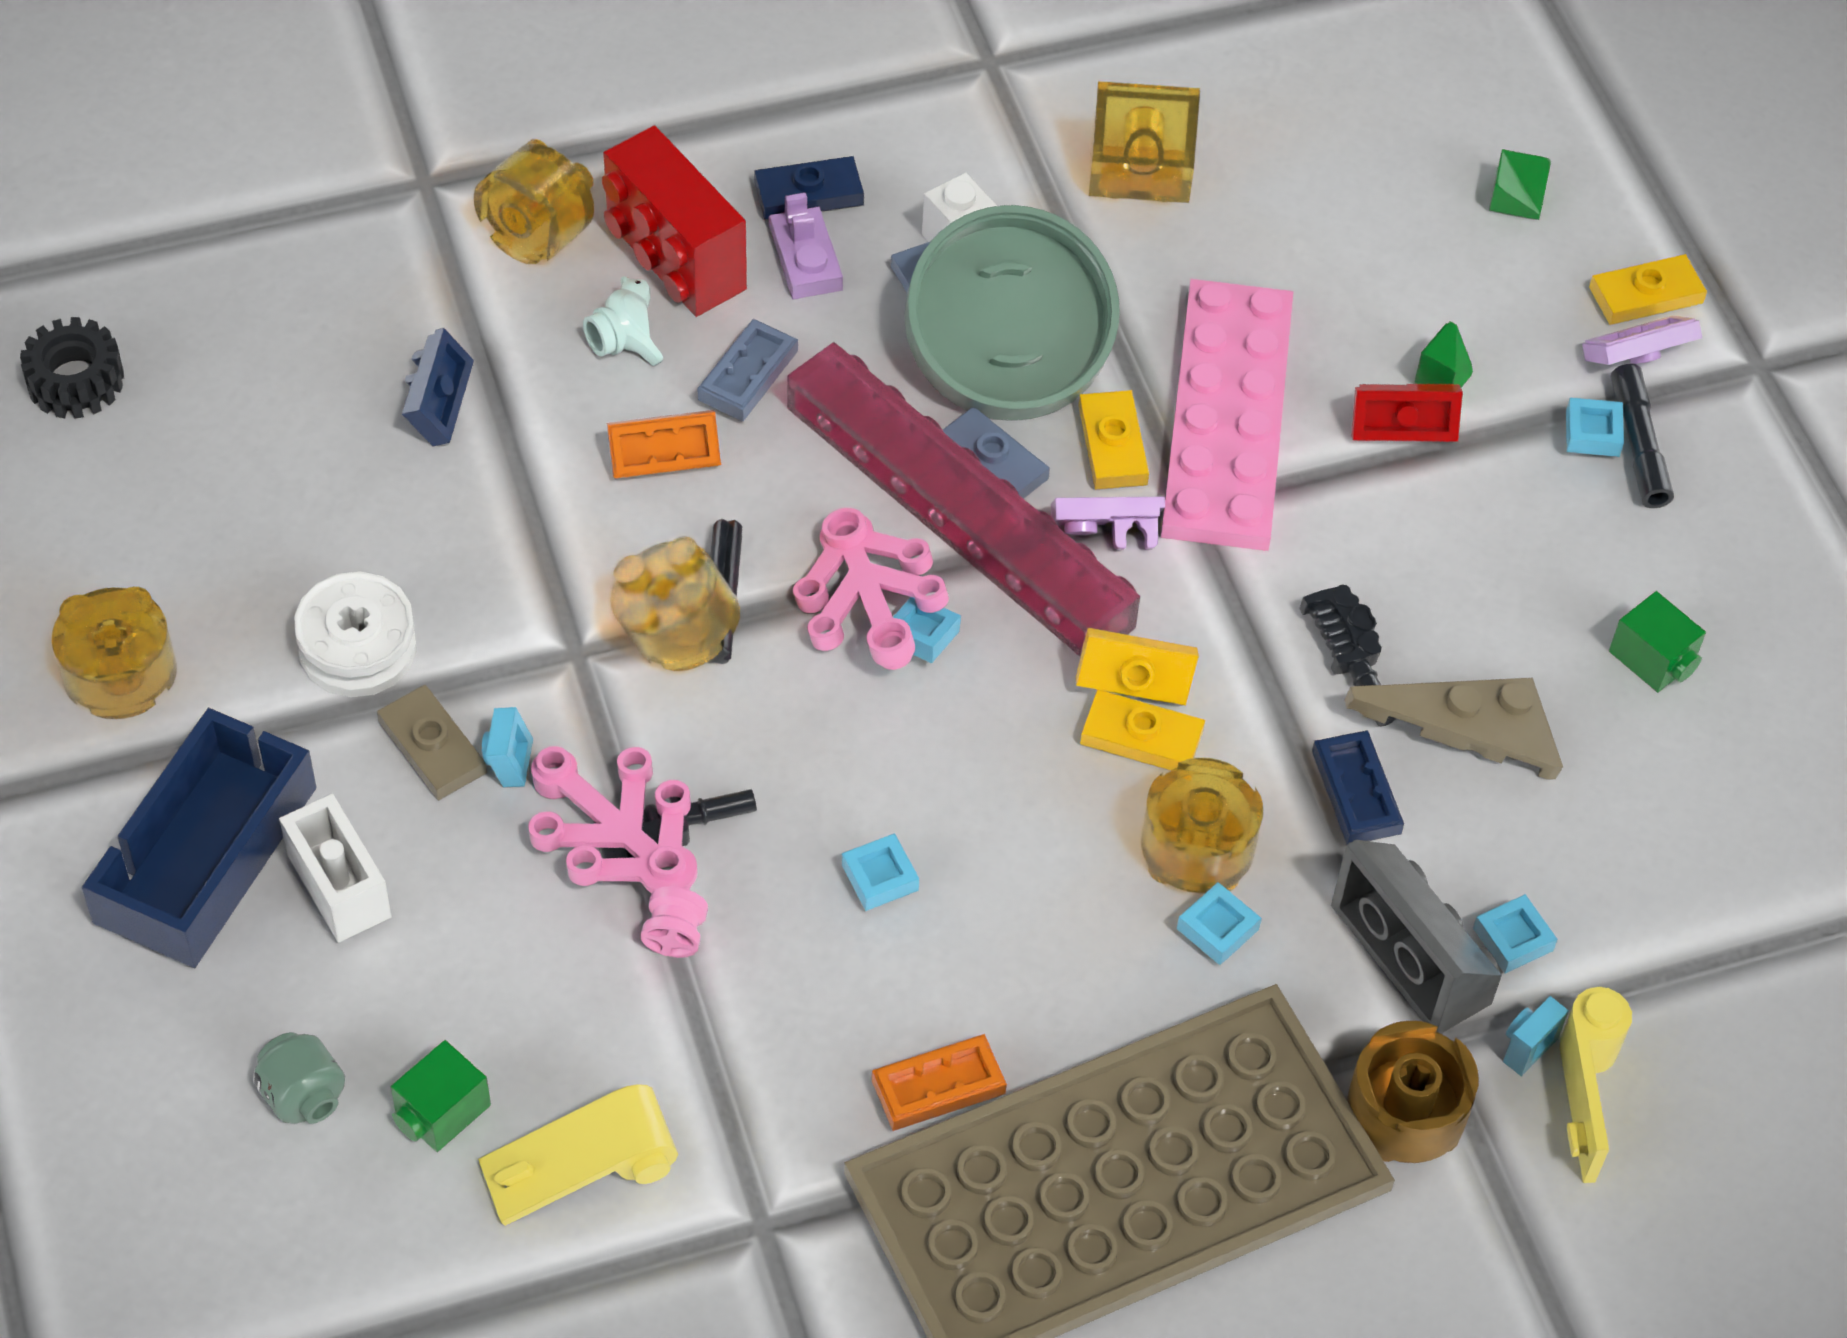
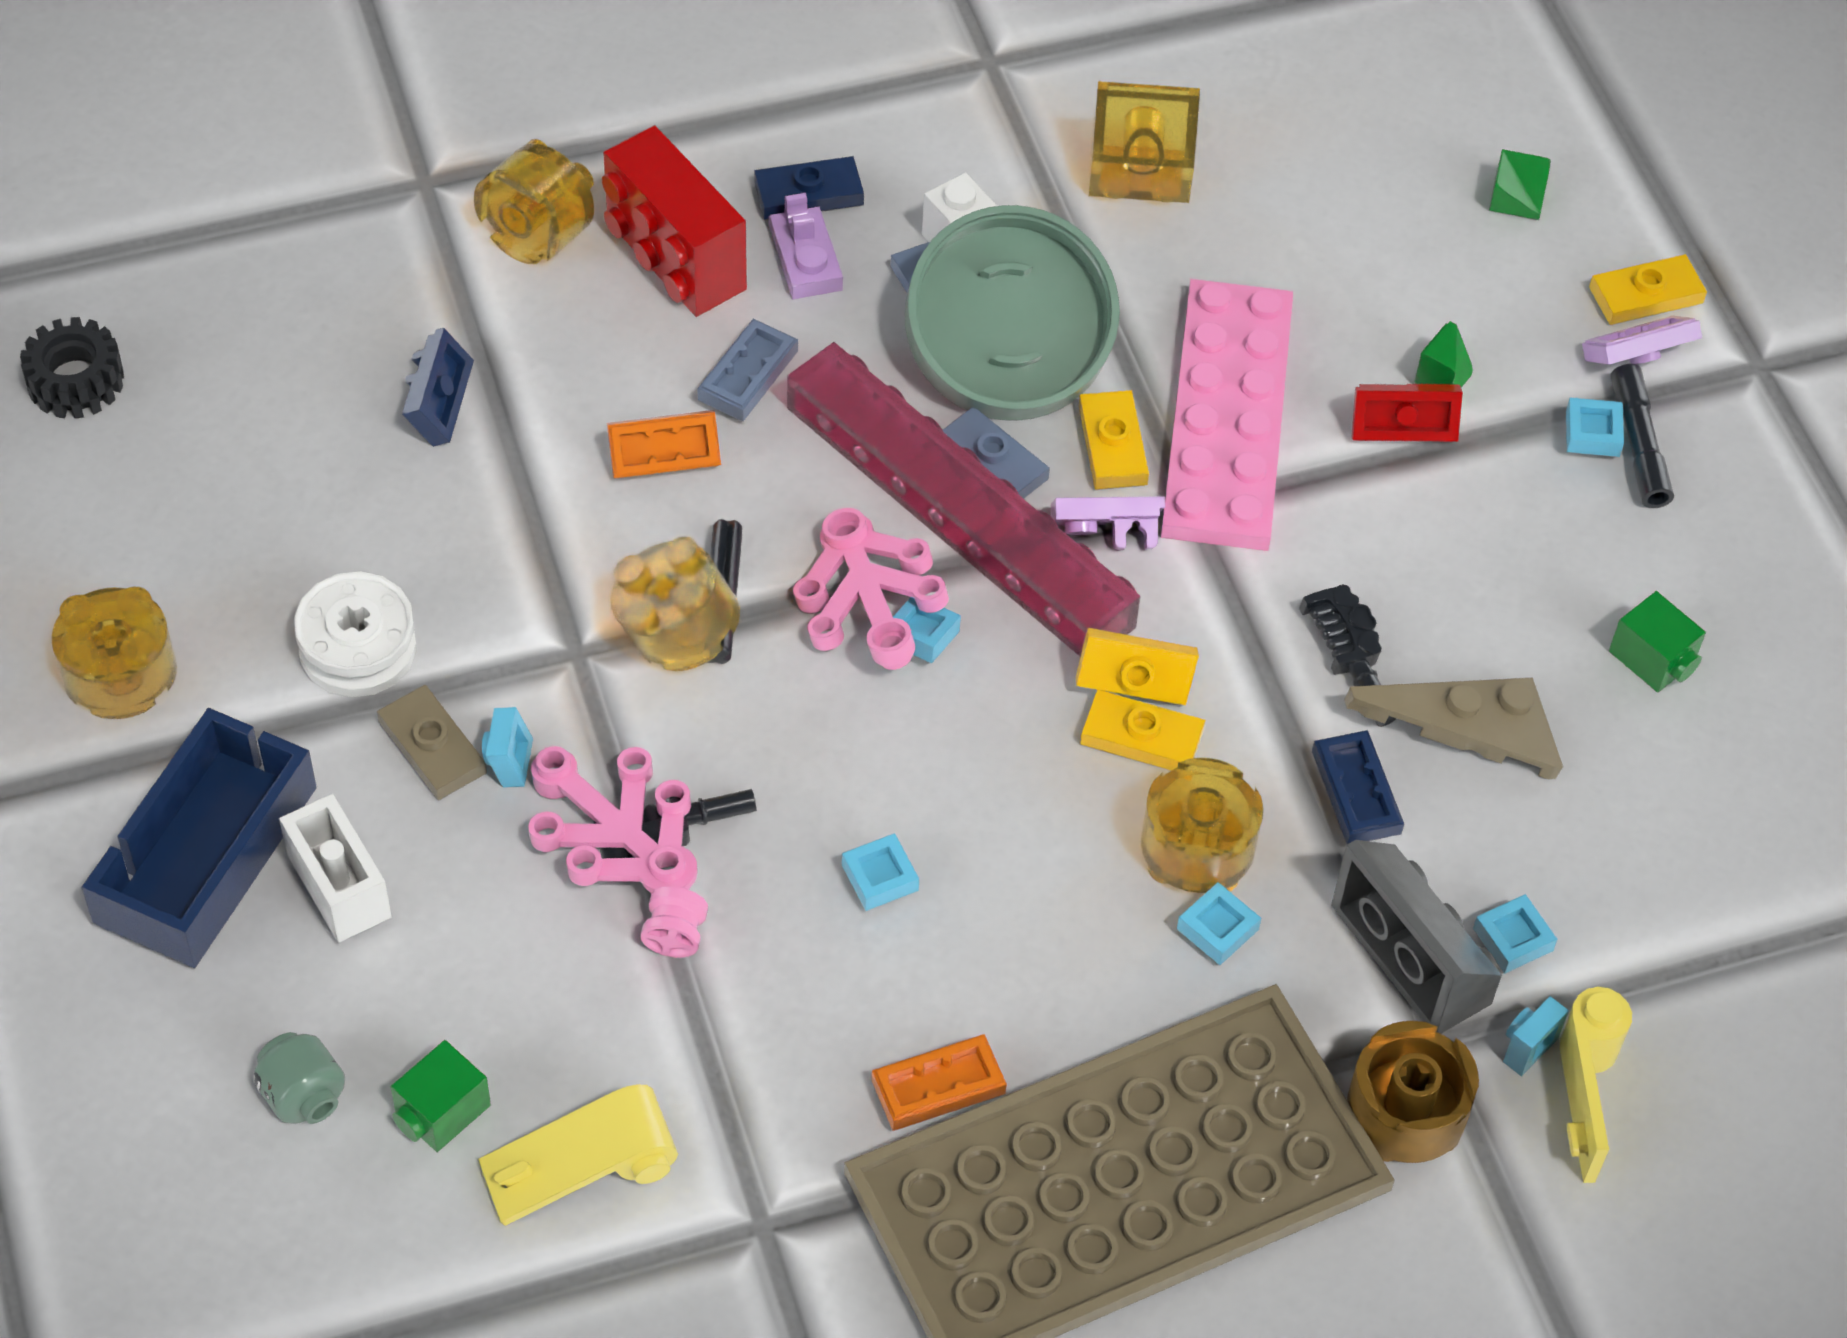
light aqua animal [583,276,663,366] -> none

